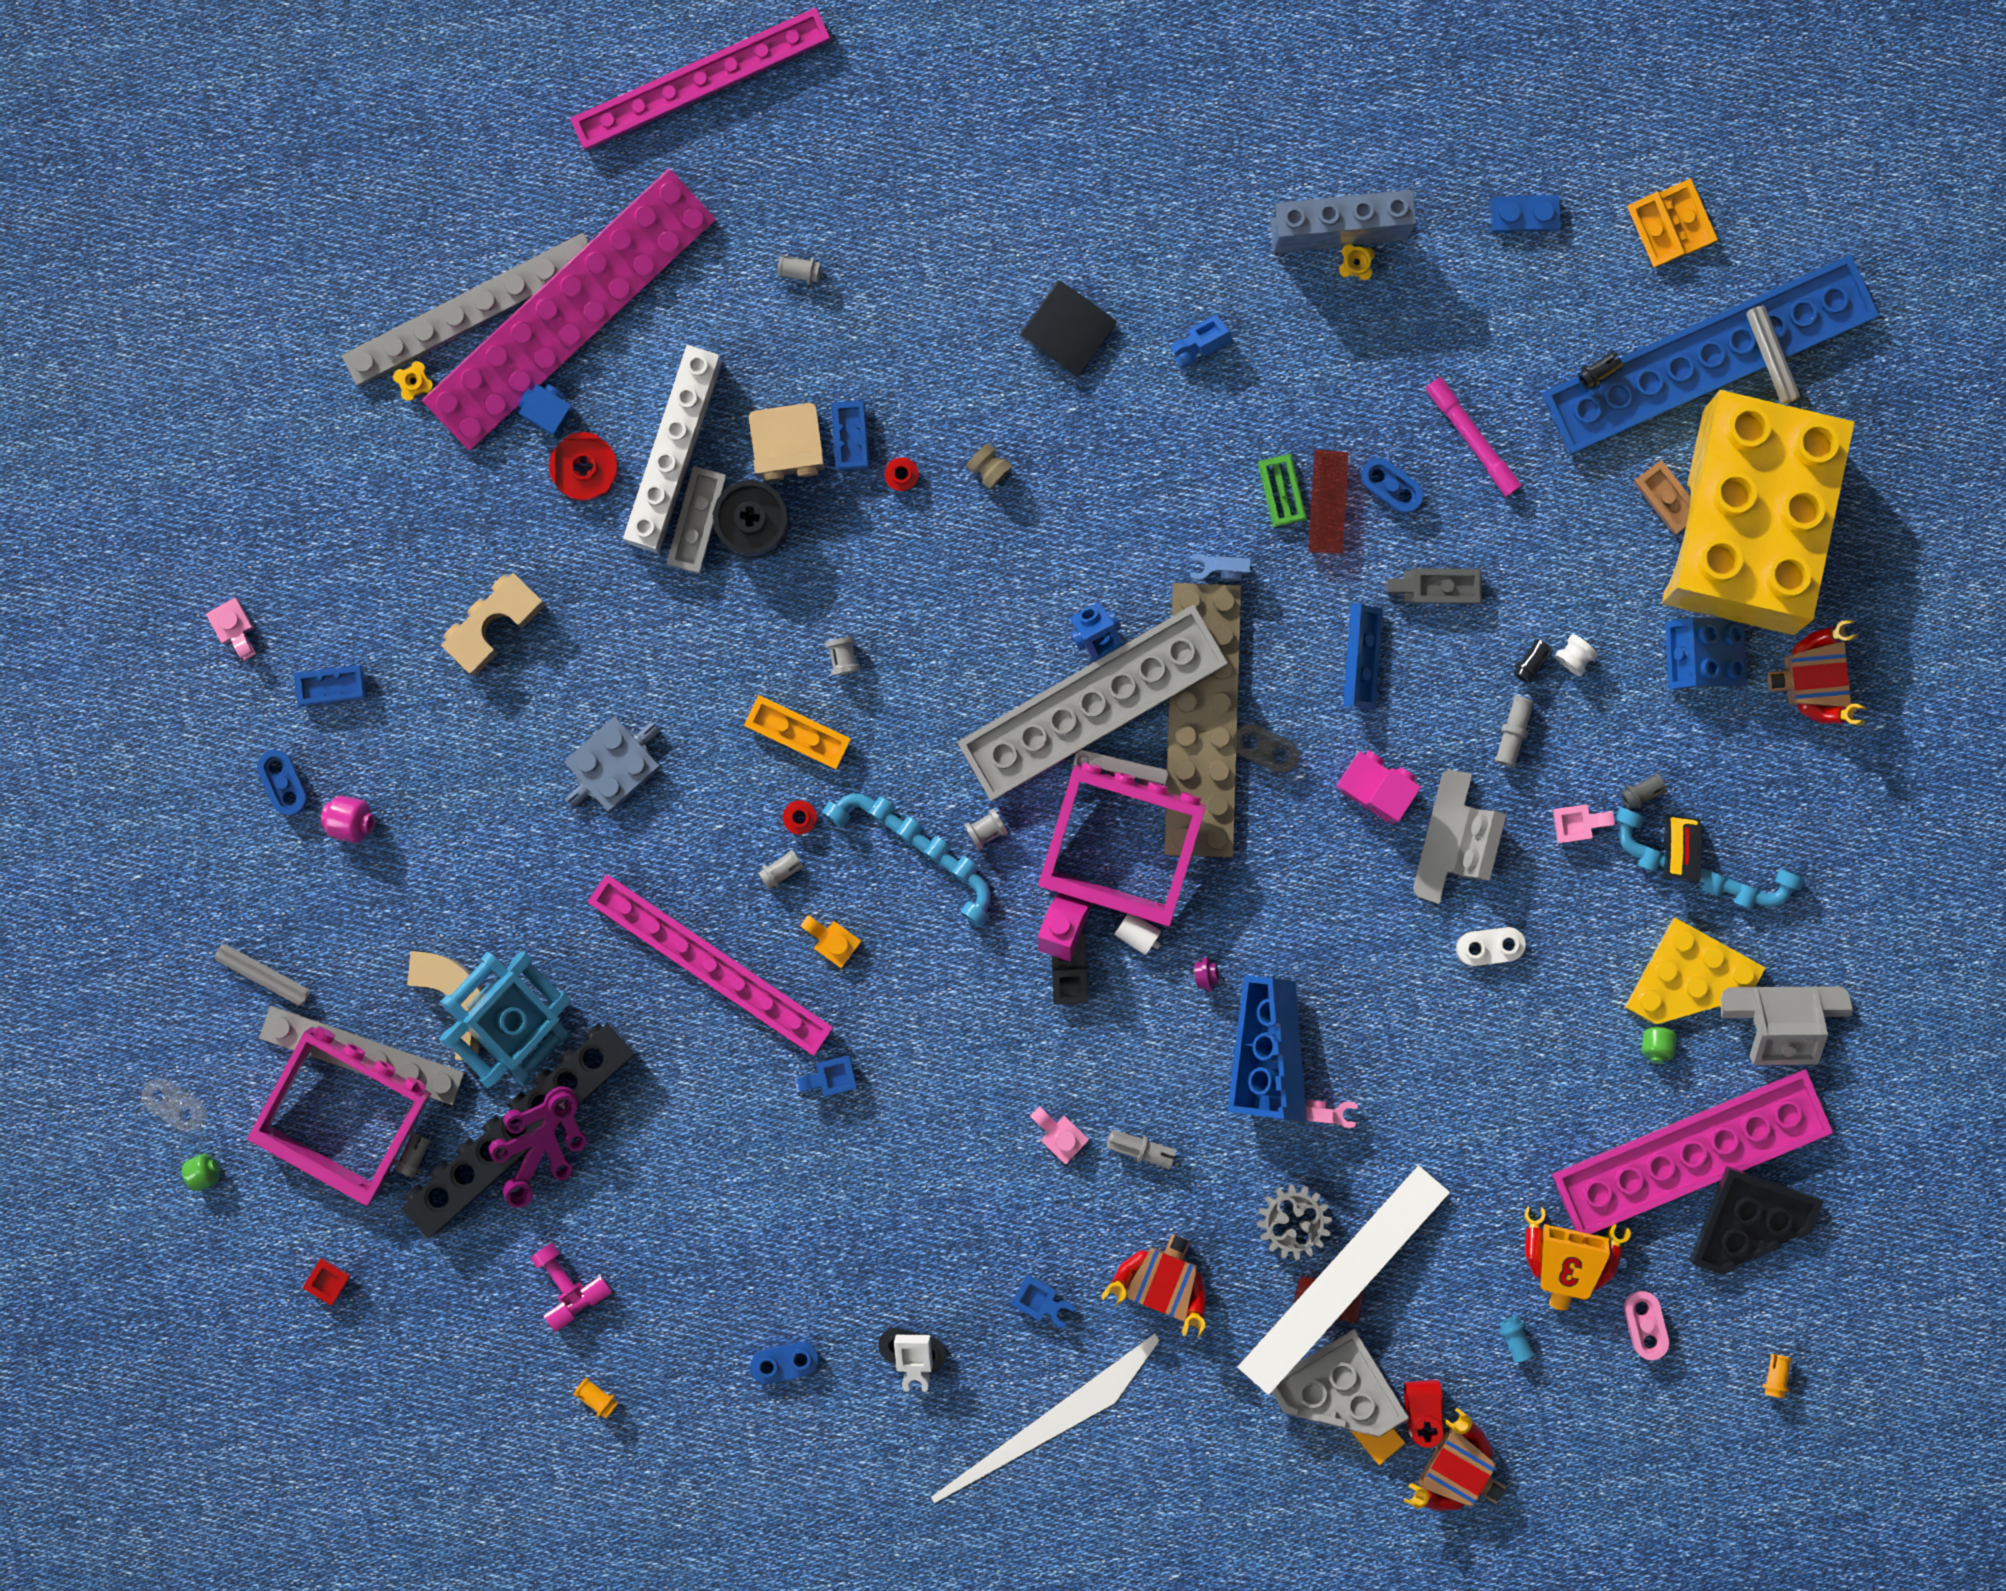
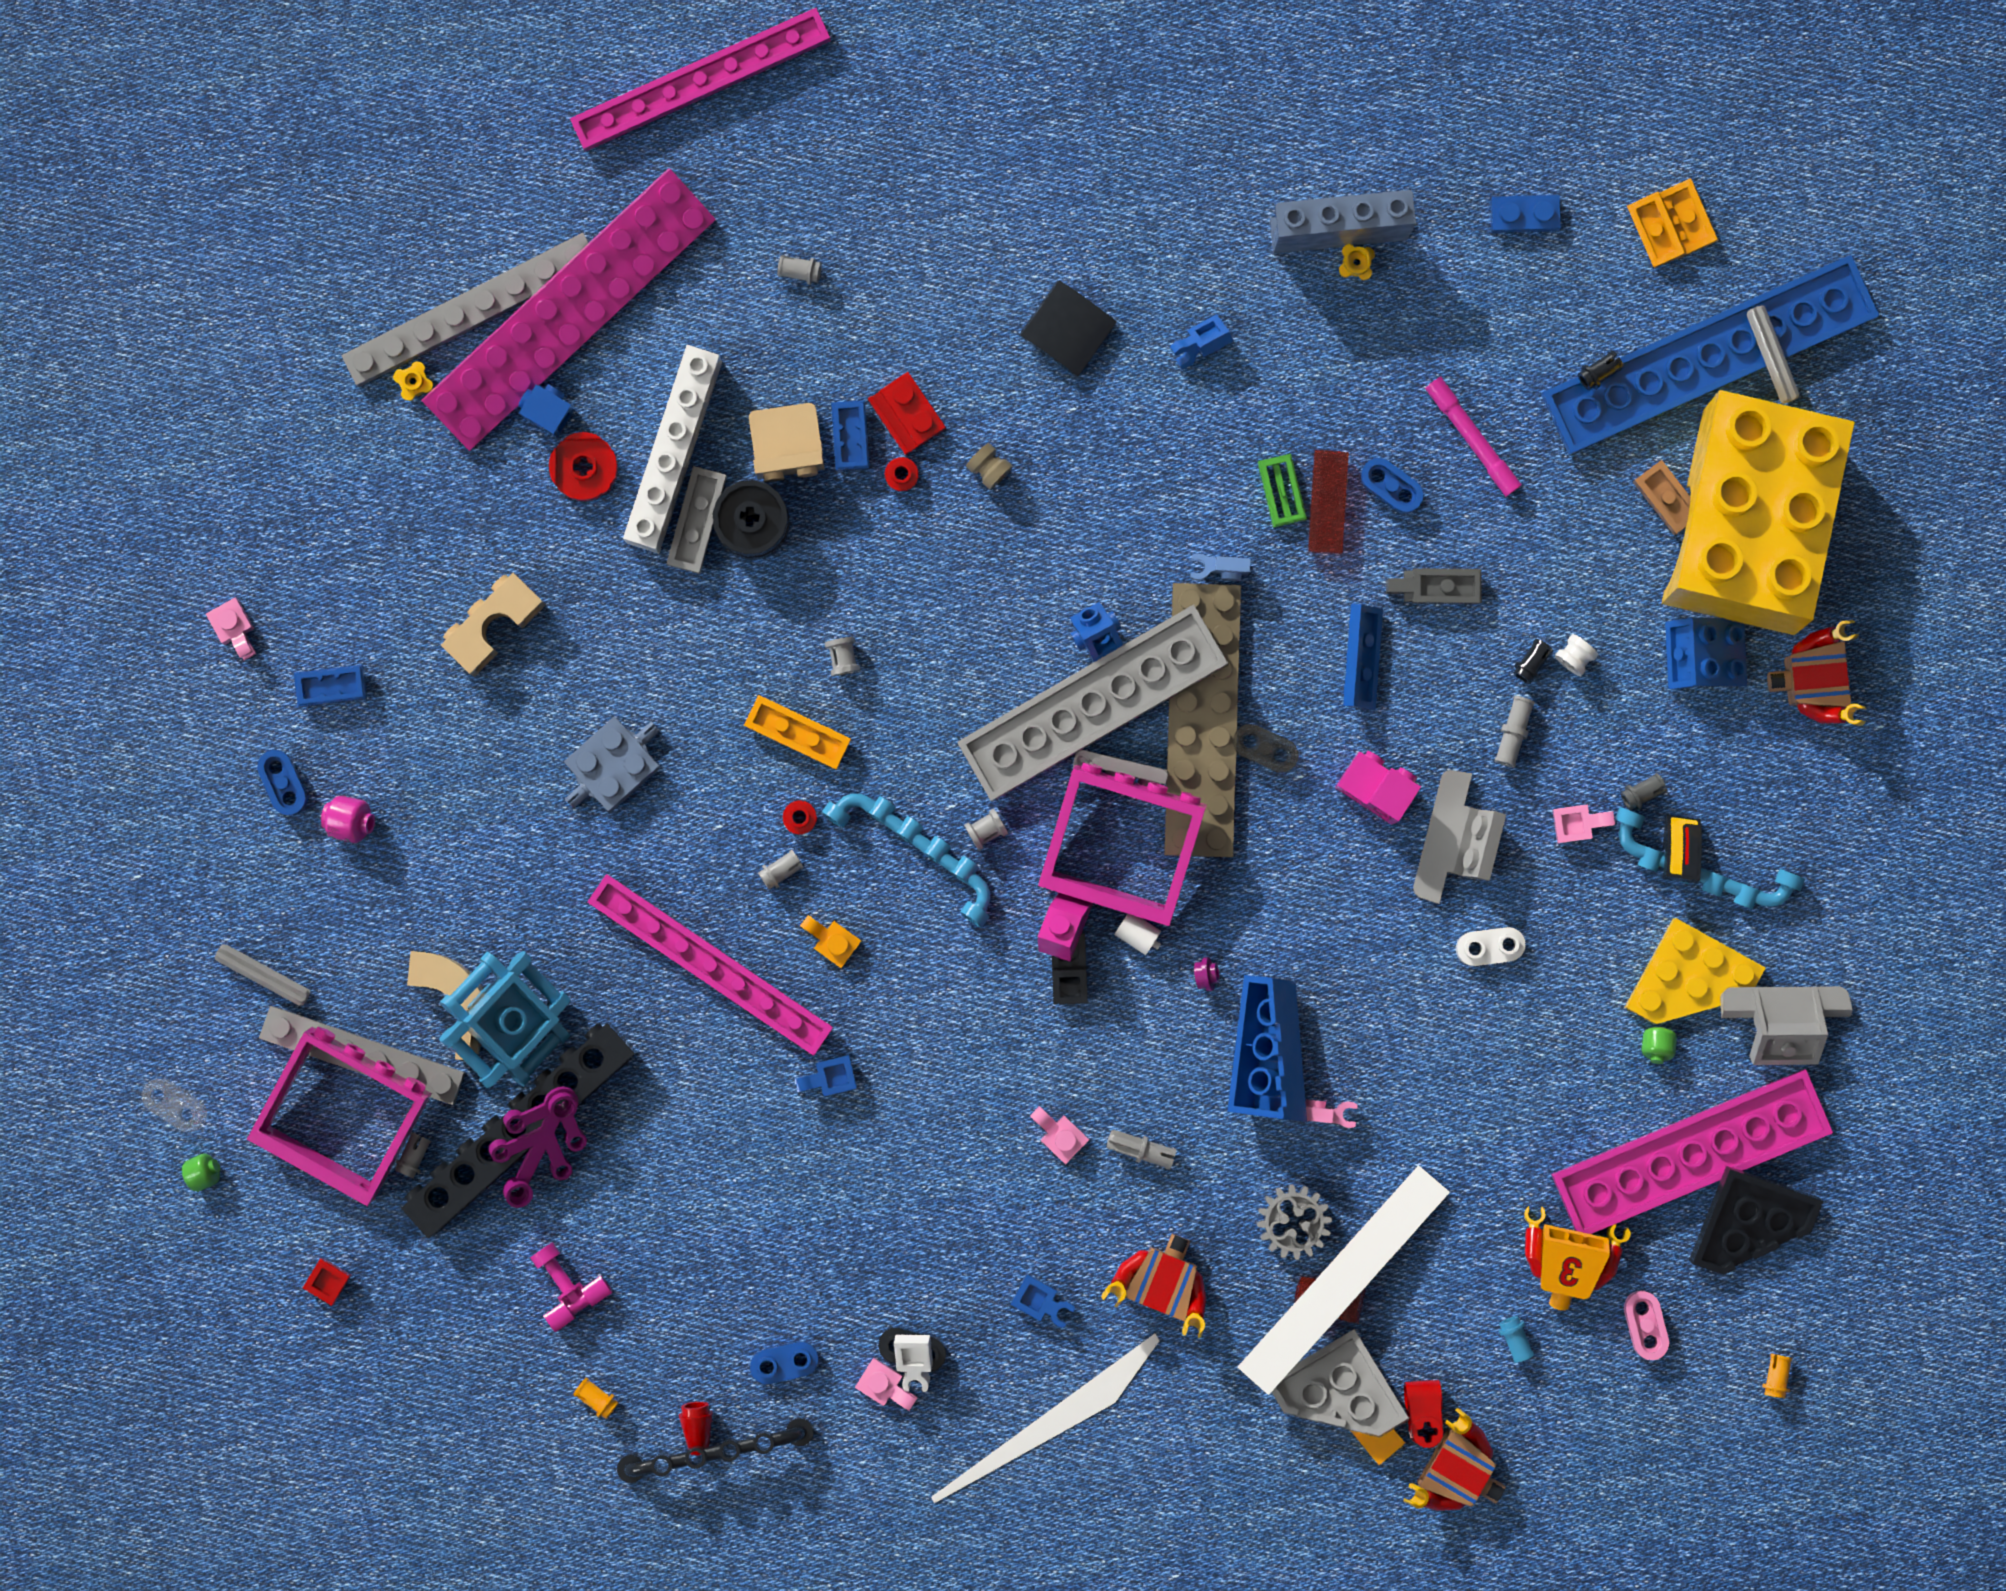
none -> black bar [617,1417,814,1483]
none -> red cone [678,1401,713,1455]
none -> bright pink plate [855,1358,918,1411]
none -> red plate [867,372,946,456]

